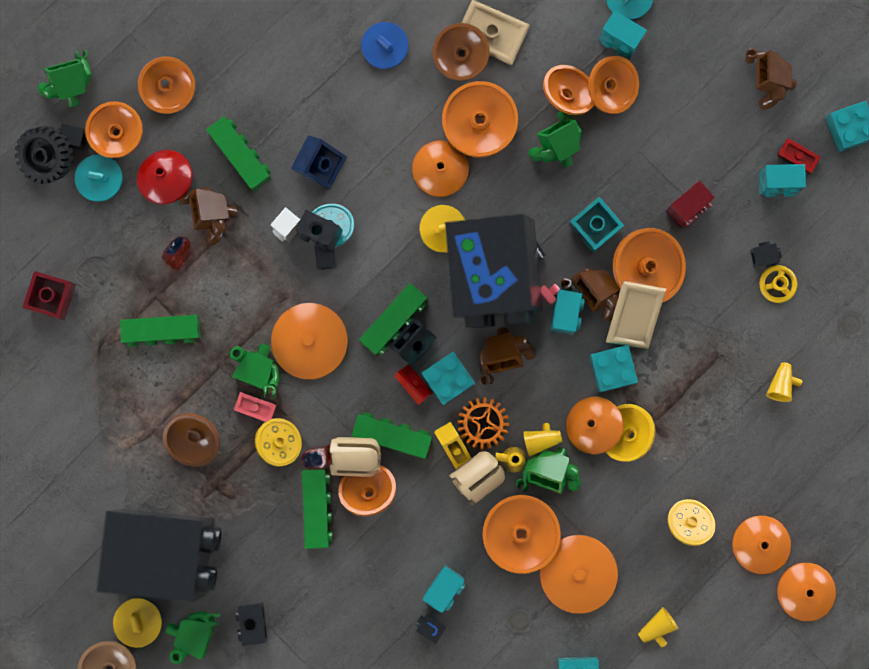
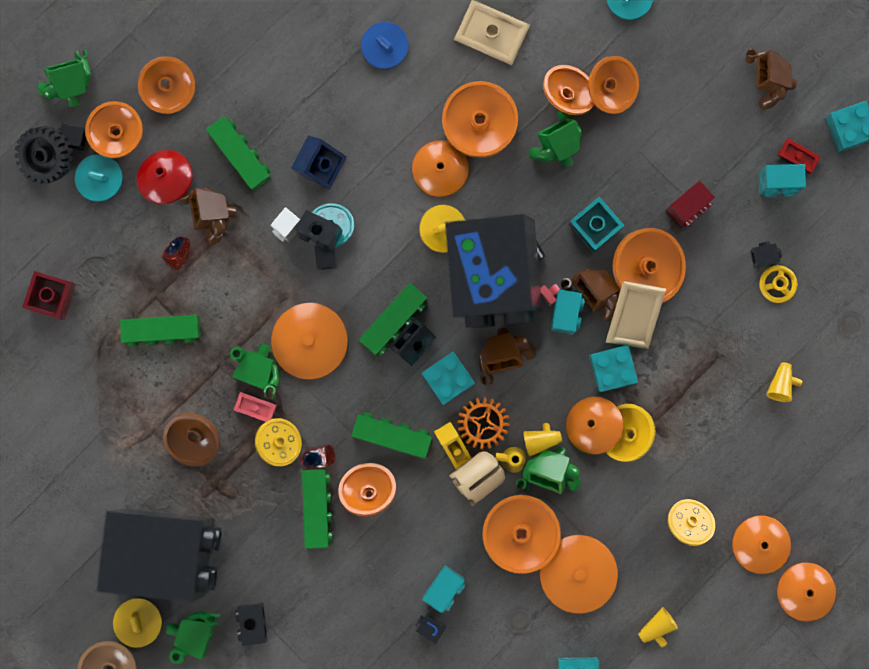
tan cylinder [330,437,381,477] -> none
red plate [394,364,433,405] -> none
dark orange dish [433,23,490,81] -> none
teal brick [599,10,647,59] -> none

